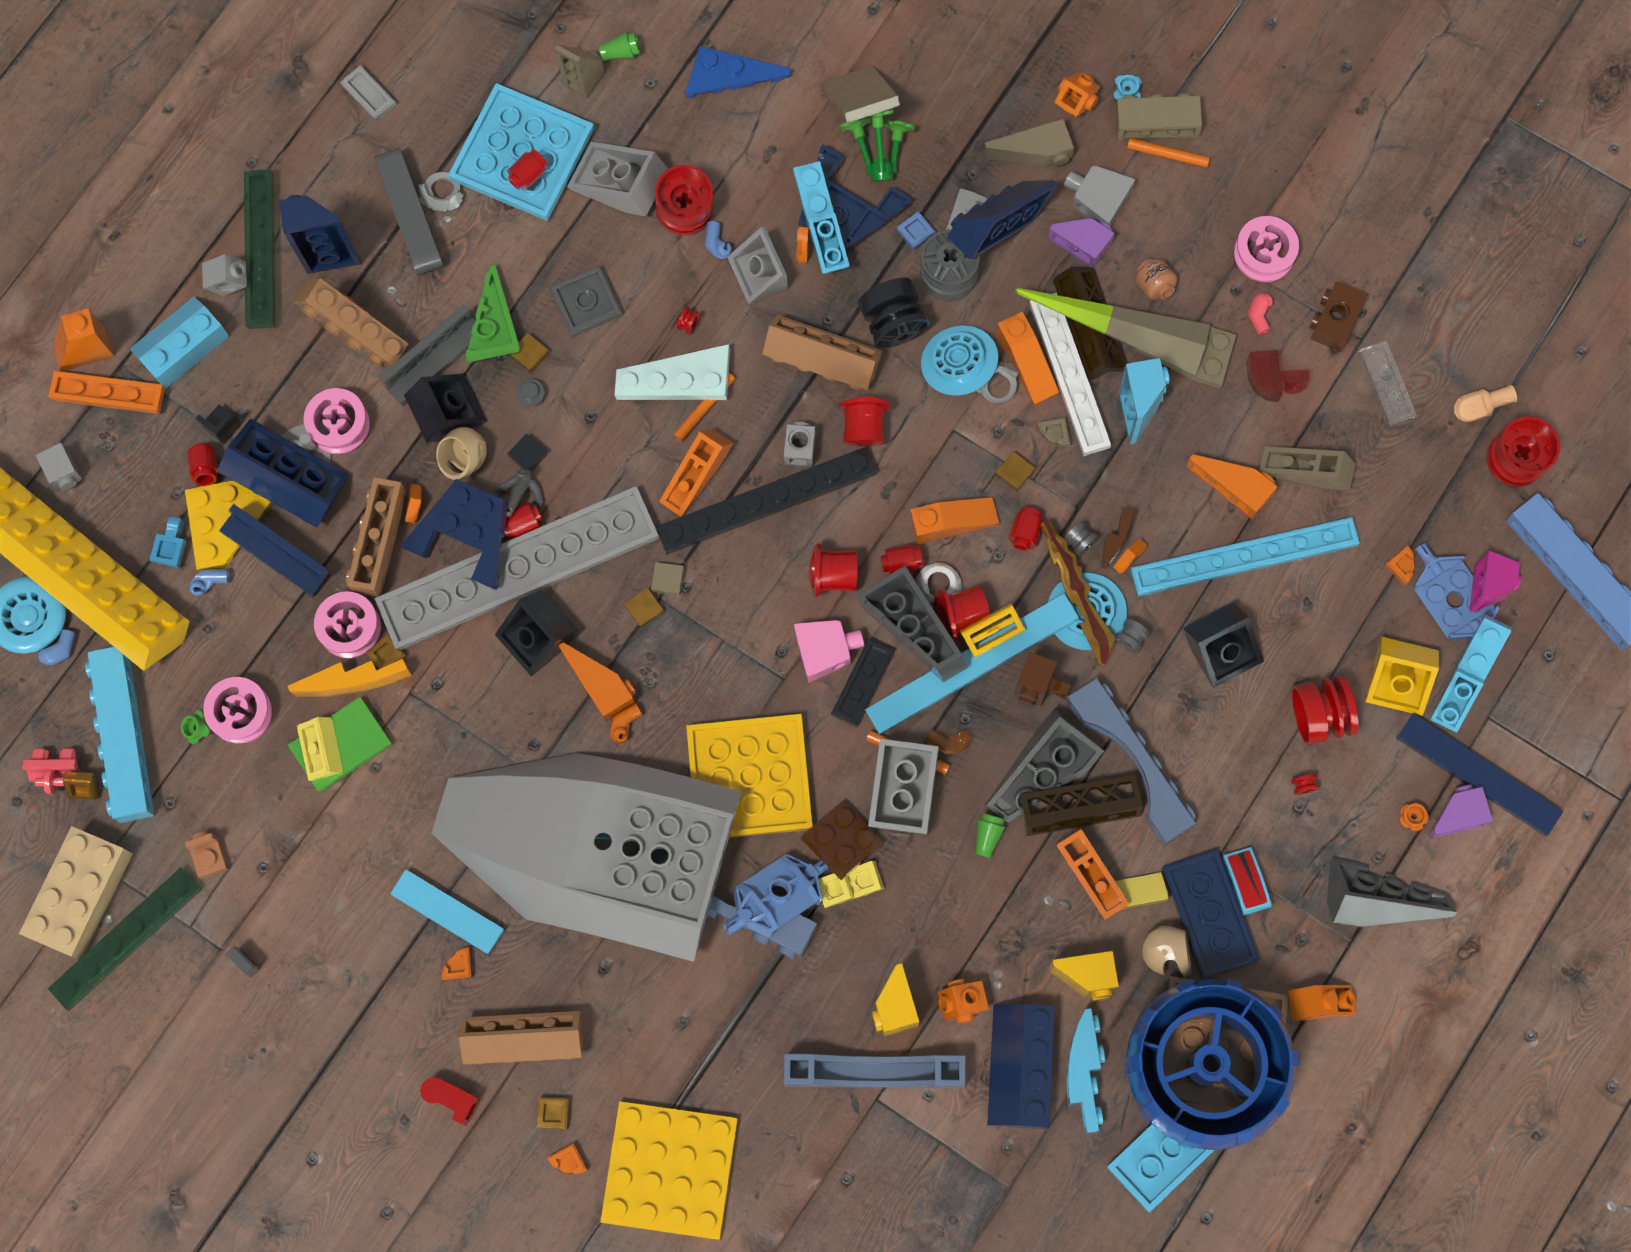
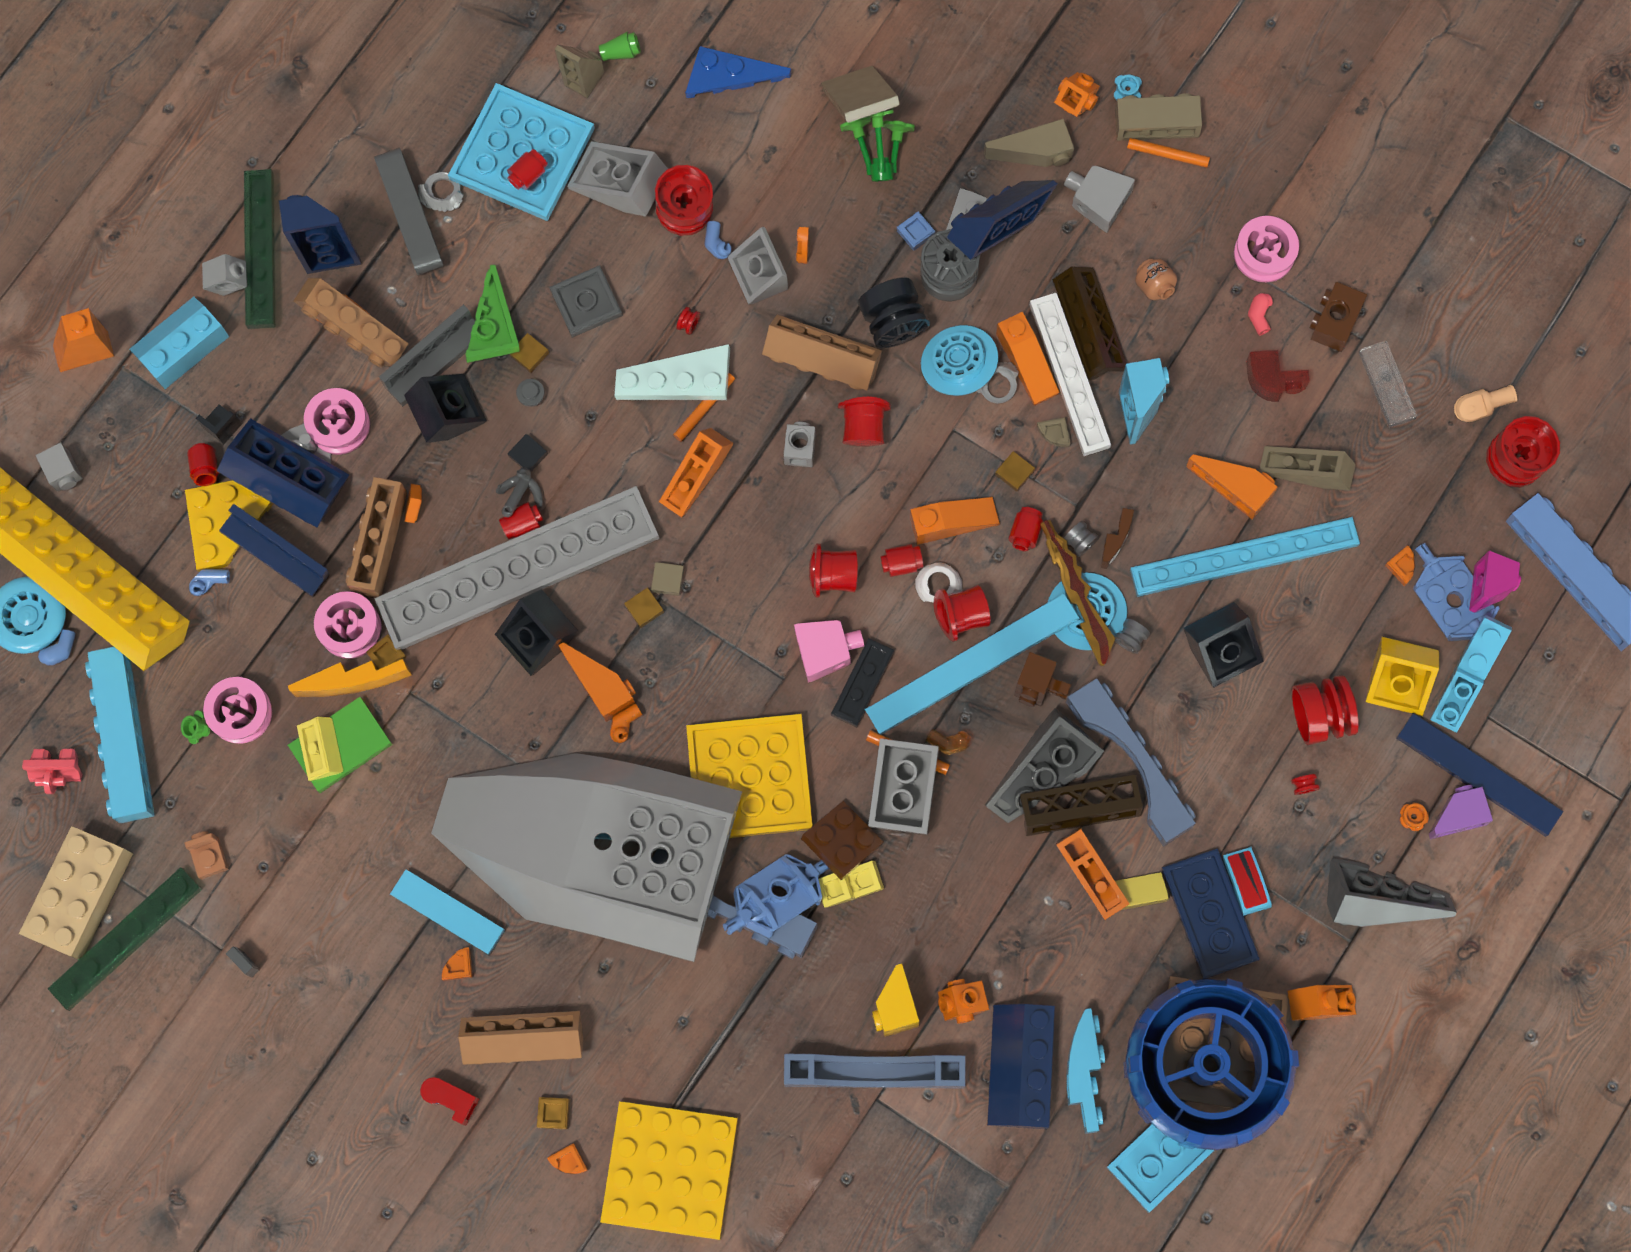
orange plate [48,371,165,414] -> none
pearl gold tile [63,772,99,800] -> none
dark azure plate [149,516,187,568] -> none
light grey tile [340,65,397,122] -> none
dark blue wing [401,479,508,590] -> none
tan helmet [436,427,487,480] -> none
black plate [656,446,877,555] -> none
medium azure slope [793,161,850,274] -> none
dark blue wing [799,144,912,253] -> none
dark grey wedge [856,566,968,682] -> none
yellow tile [960,603,1025,658] -> none
bright green cone [974,813,1006,858] -> none
dark tan plate [1015,288,1236,389] -> none
medium lavender slope [1048,218,1114,268] -> none
yellow slope [1049,951,1119,1001] -> none
orange tile [1113,539,1147,574] -> none
tan helmet [1141,926,1192,978] -> none

